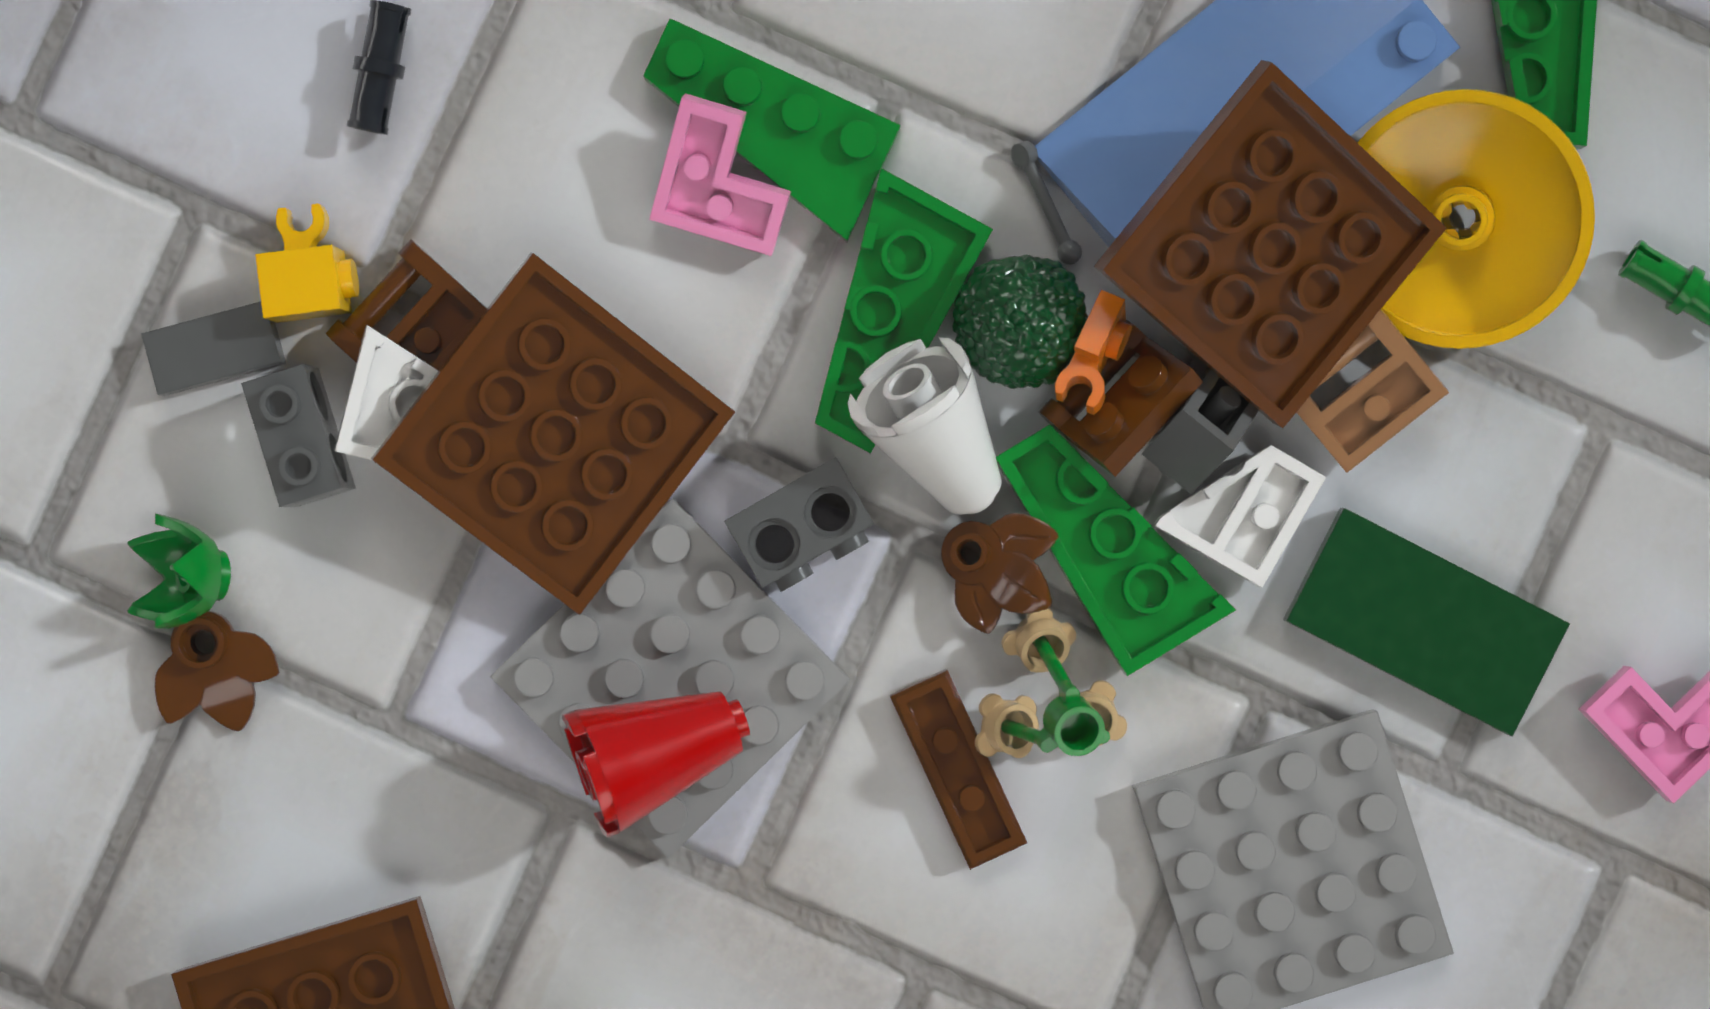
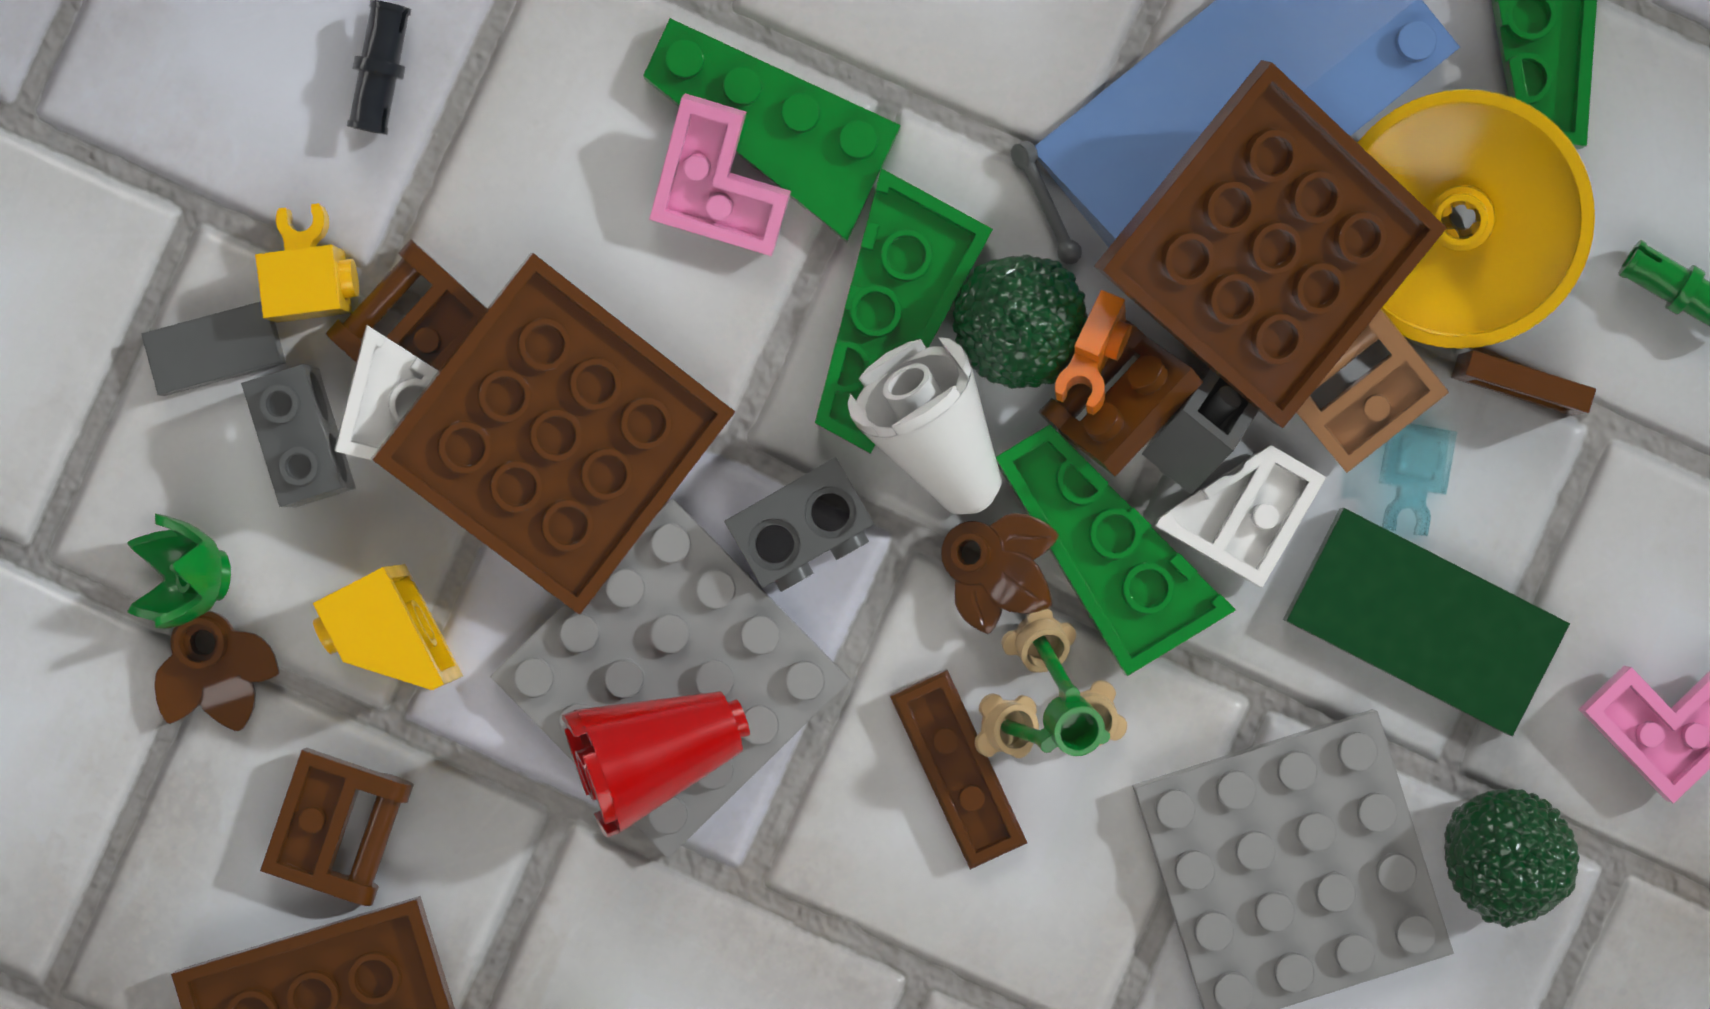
none -> reddish brown plate [260,748,414,906]
none -> yellow slope [313,564,463,690]
none -> clear light blue plate [1379,423,1457,536]
none -> dark green hair [1444,788,1580,928]
none -> reddish brown tile [1451,350,1596,416]

